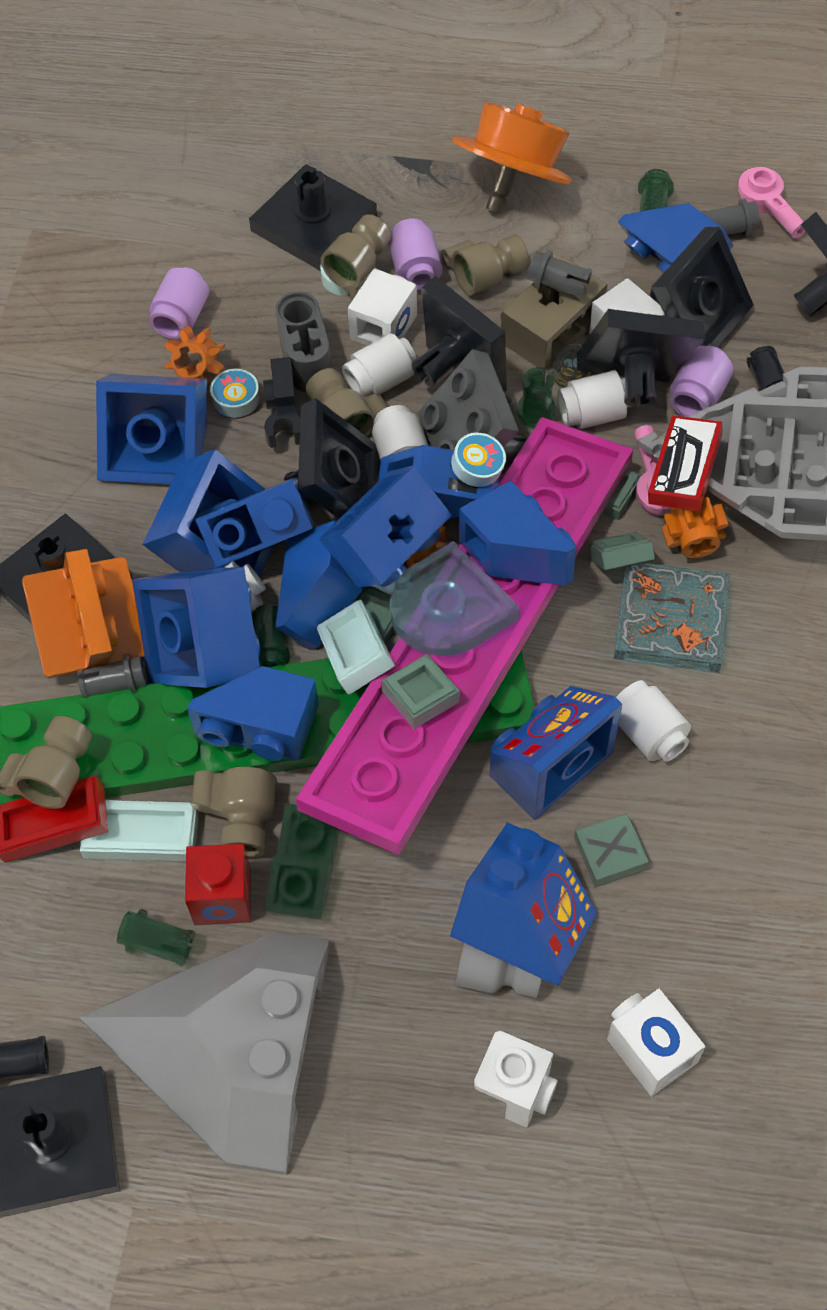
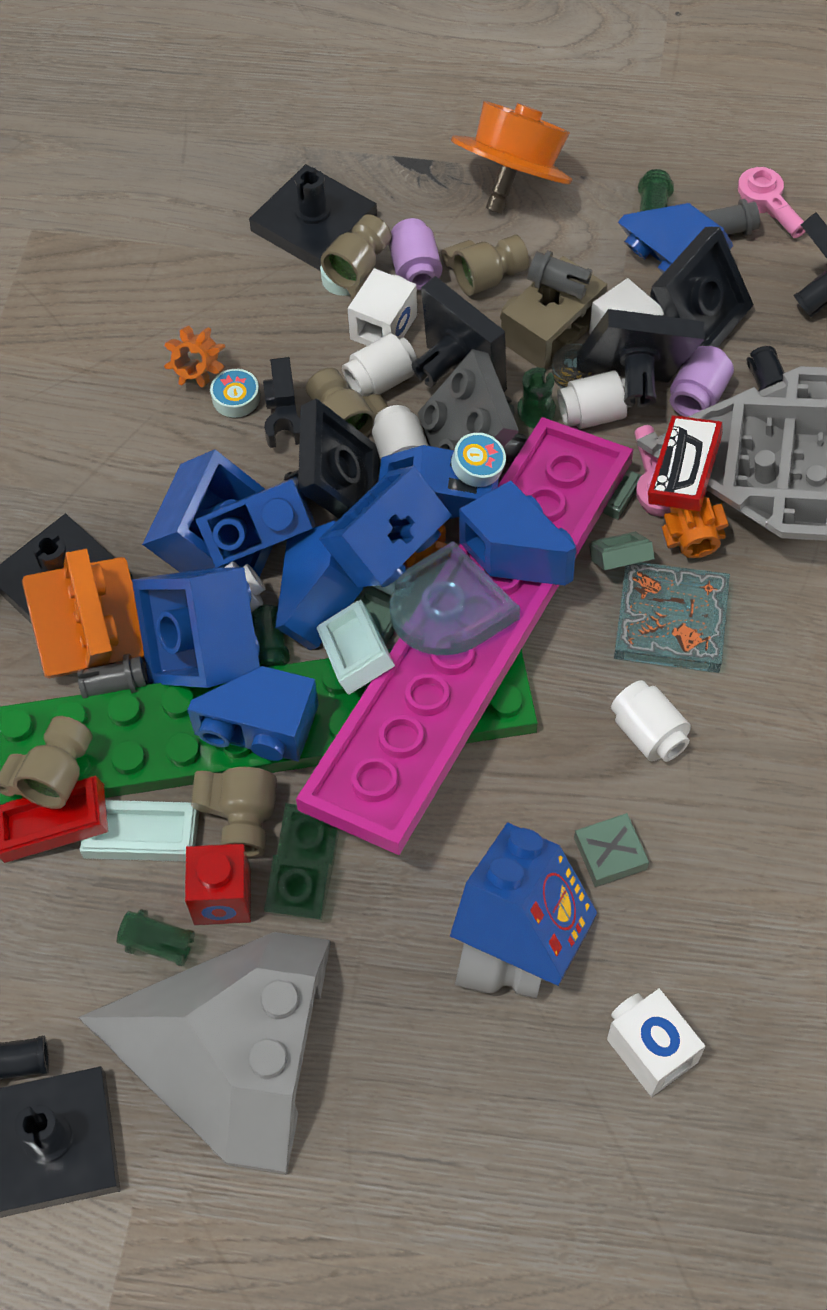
blue slope [96,374,207,484] -> none
lavender brick [149,267,210,339] -> none
dark grey beam [276,292,331,392] -> none
sand green tile [381,654,460,729] -> none
white bracket [474,1031,558,1128] -> none
blue slope [489,686,622,820] -> none

